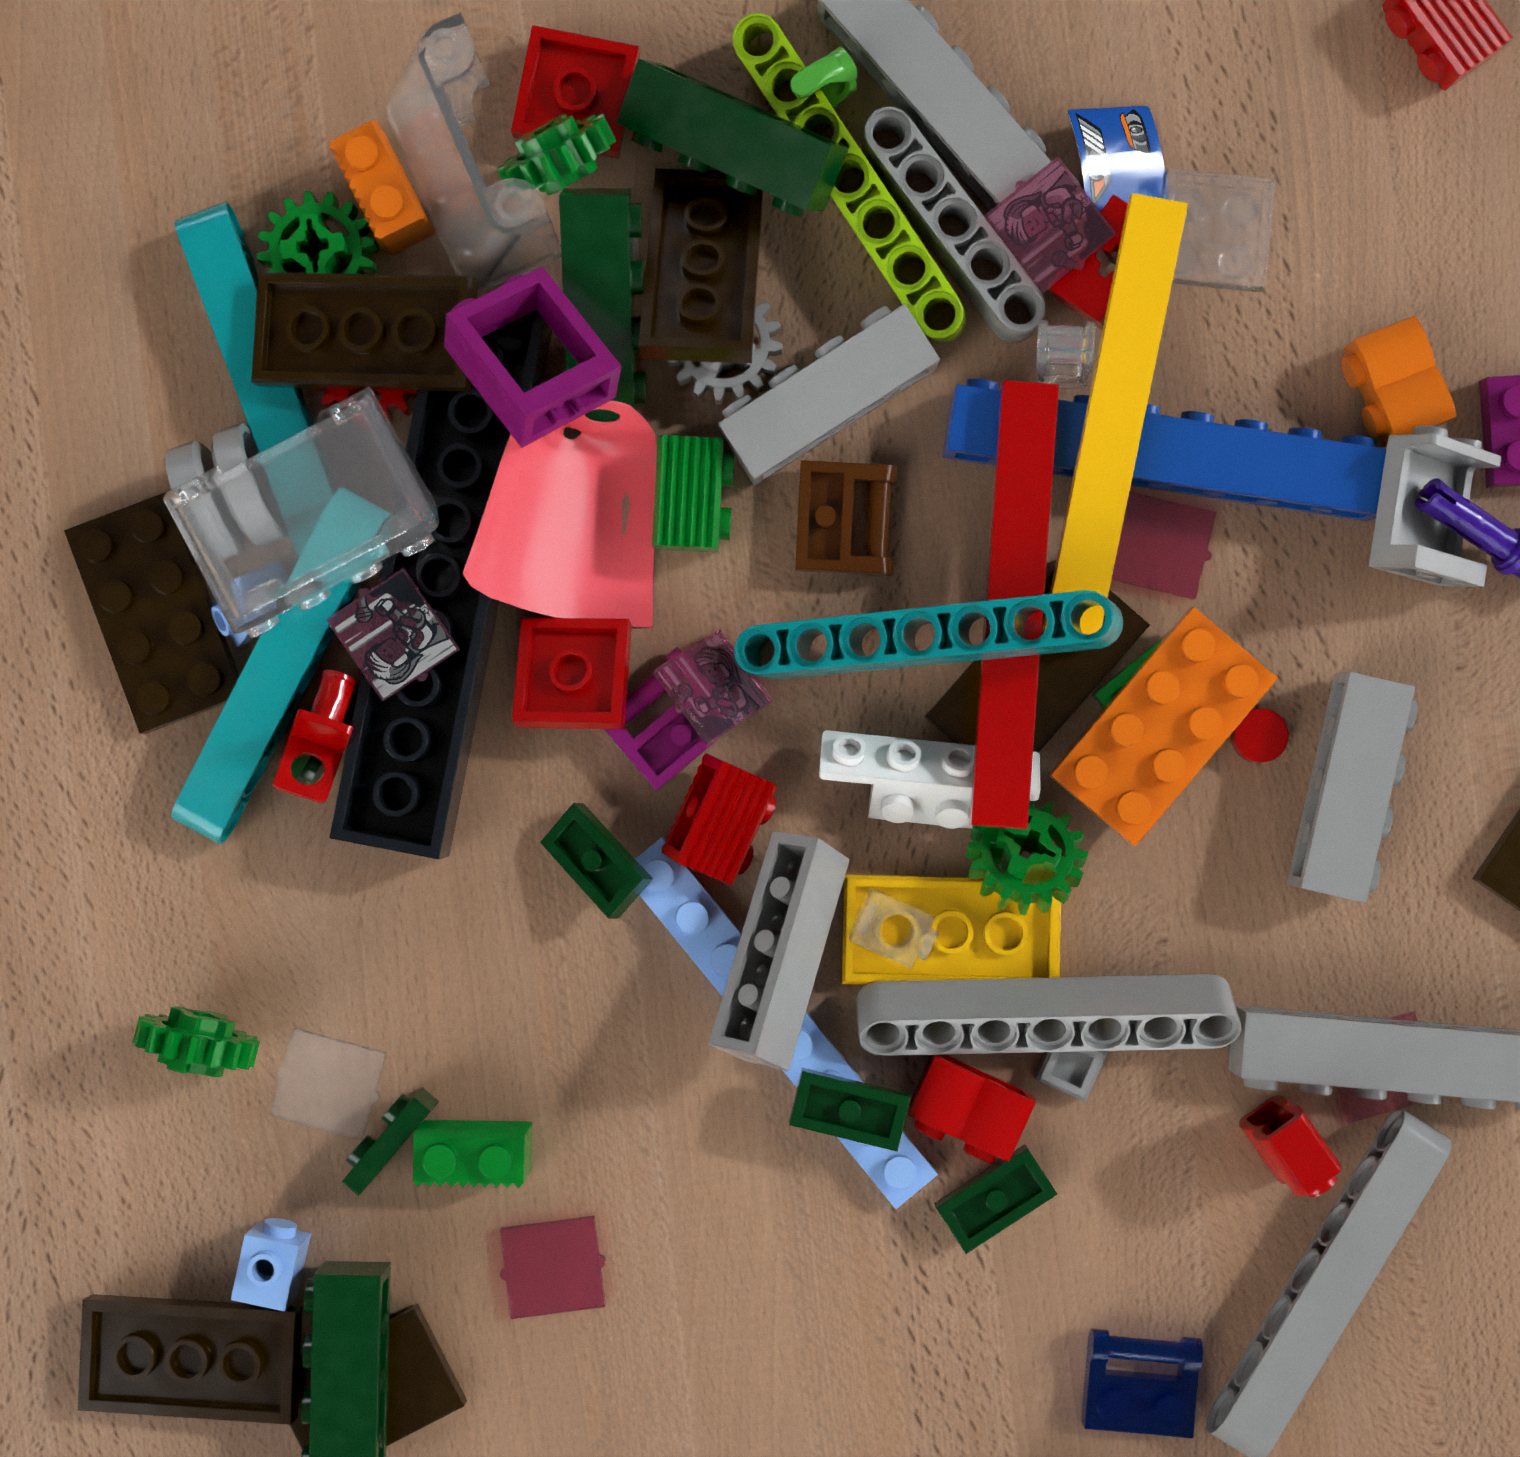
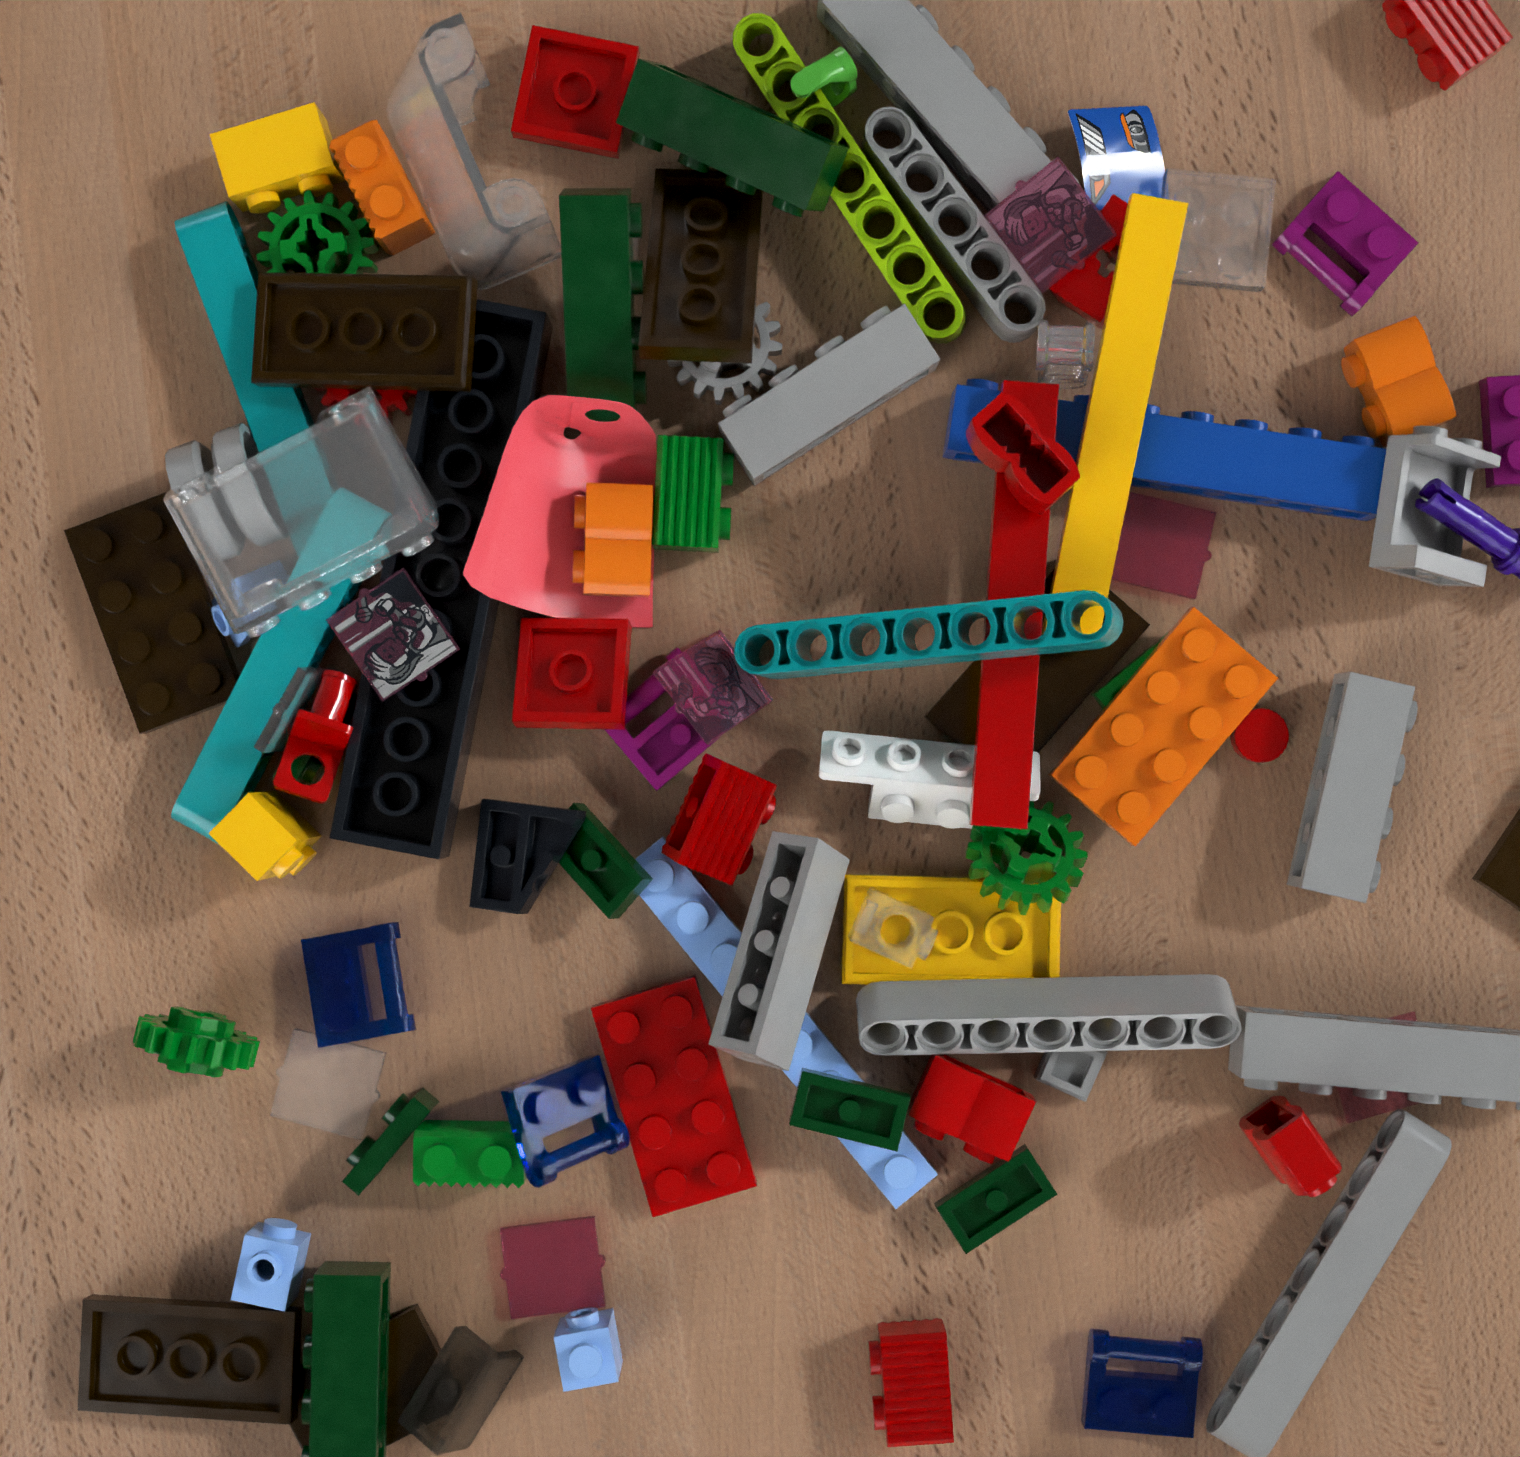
magenta window [444,266,622,448] -> none
green gear [497,113,616,196] -> none
reddish brown plate [795,460,898,576] -> none
none -> yellow brick [208,791,322,881]
none -> yellow brick [209,102,345,214]
none -> clear piece [254,667,345,753]
none -> clear blue plate [301,922,416,1048]
none -> clear smoke panel [398,1326,524,1456]
none -> black wing [469,799,586,914]
none -> clear blue plate [501,1055,630,1188]
none -> light blue brick [554,1307,623,1392]
none -> orange brick [572,482,653,597]
none -> red plate [591,975,757,1217]
none -> red brick [868,1318,954,1447]
none -> red brick [966,392,1080,515]
none -> magenta plate [1271,171,1419,317]

